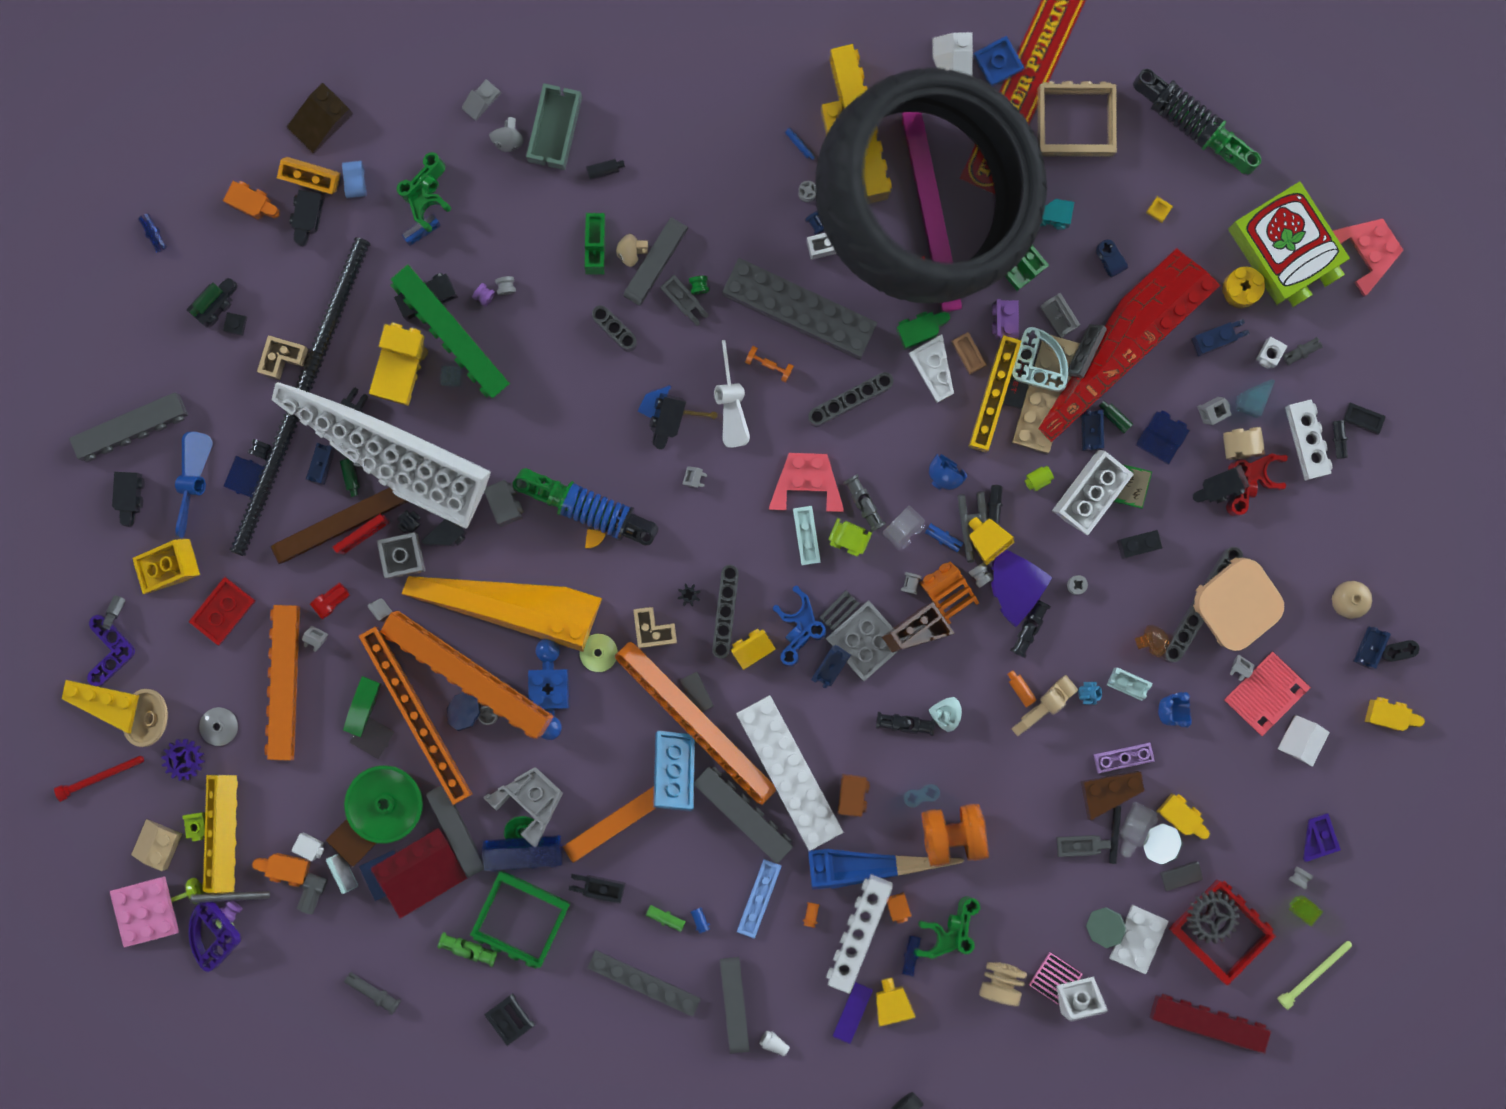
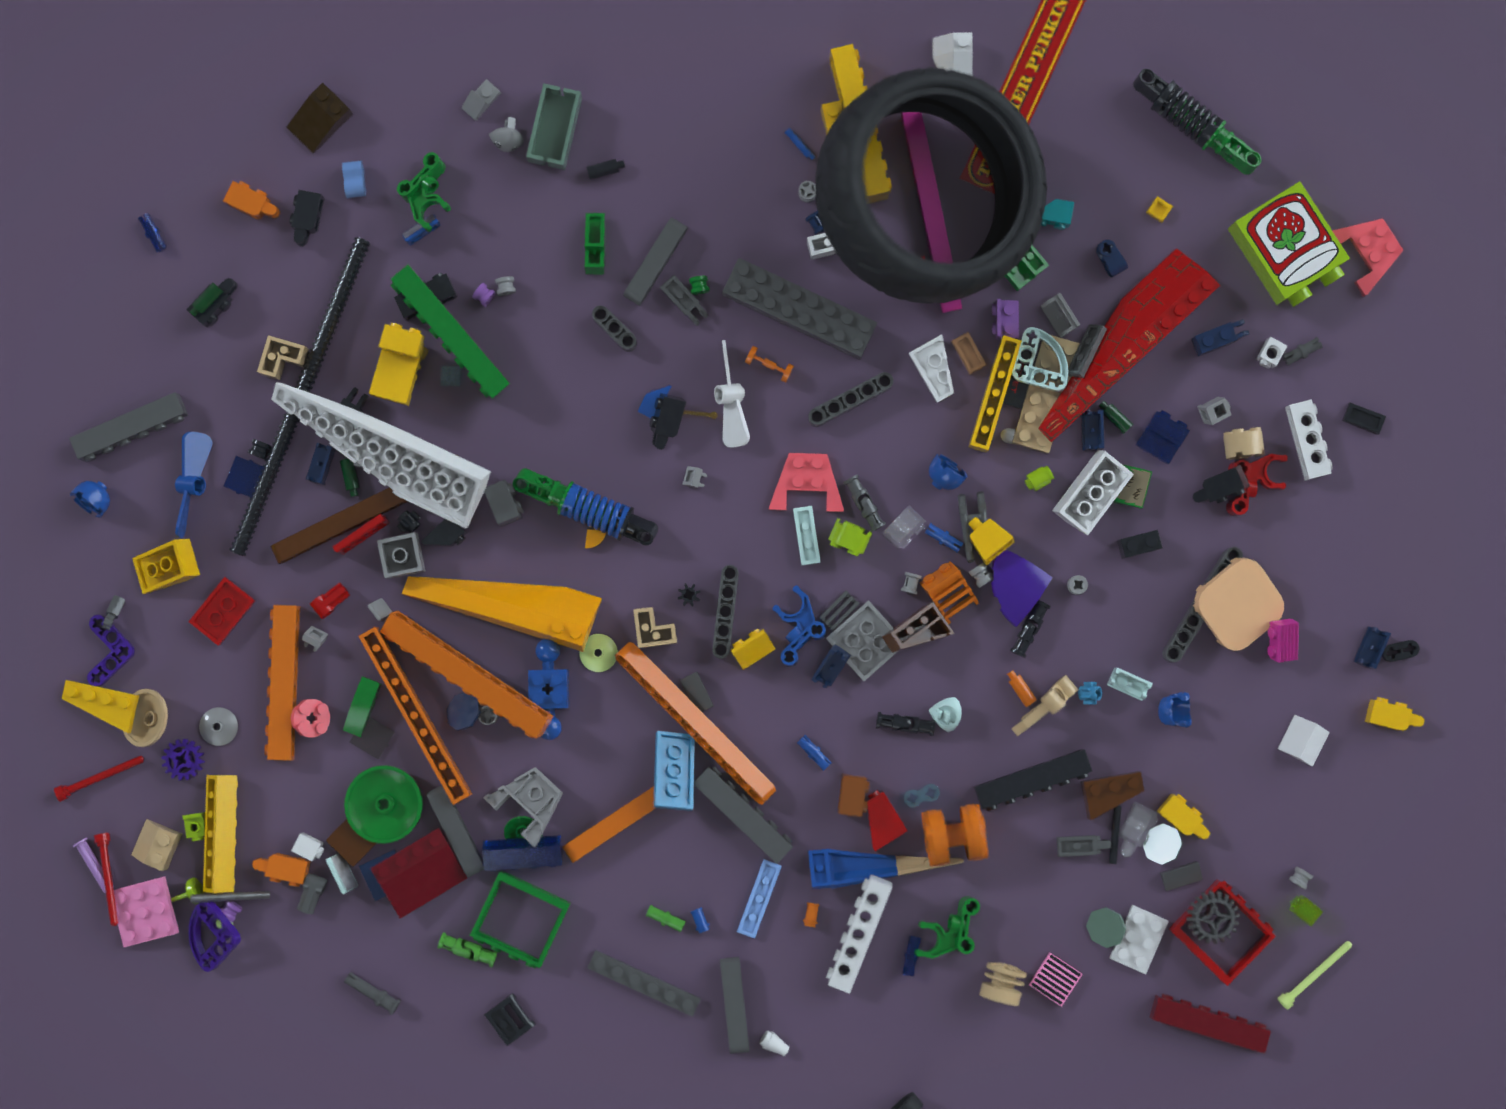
black hinge [112,472,145,527] -> none
black plate [223,312,247,336] -> none
light orange brick [277,157,341,194] -> none
black hinge [568,873,626,904] -> none
tan piece [616,234,648,267] -> none
white brick [736,695,843,851] -> none
dark purple tile [832,982,873,1044] -> none
yellow torso [876,977,915,1026] -> none
orange brick [887,892,911,924] -> none
green hinge [896,311,950,350] -> none
blue plate [973,35,1025,86] -> none
black axle [988,485,1003,523] -> none
tan window [1038,81,1117,156] -> none
white slope [1057,977,1107,1021] -> none
lavender tile [1093,742,1155,774] -> none
clear orange piece [1135,625,1169,657] -> none
yellow brick [1222,267,1265,308] -> none
coral window [1224,651,1311,736] -> none
light grey tile [1230,655,1254,681] -> none
clear light blue slope [1235,379,1275,418] -> none
dark purple wing [1303,813,1341,862] -> none
black axle [1332,420,1348,459] -> none
tan cylinder [1332,581,1373,619] -> none
none -> blue cylinder [70,481,110,518]
none -> lavender axle [73,838,114,893]
none -> red piece [94,833,118,926]
none -> coral plate [291,699,330,738]
none -> blue pin [797,735,832,771]
none -> red slope [866,790,908,851]
none -> black brick [973,749,1092,811]
none -> light grey hinge [1001,428,1015,444]
none -> dark pink brick [1267,618,1299,663]

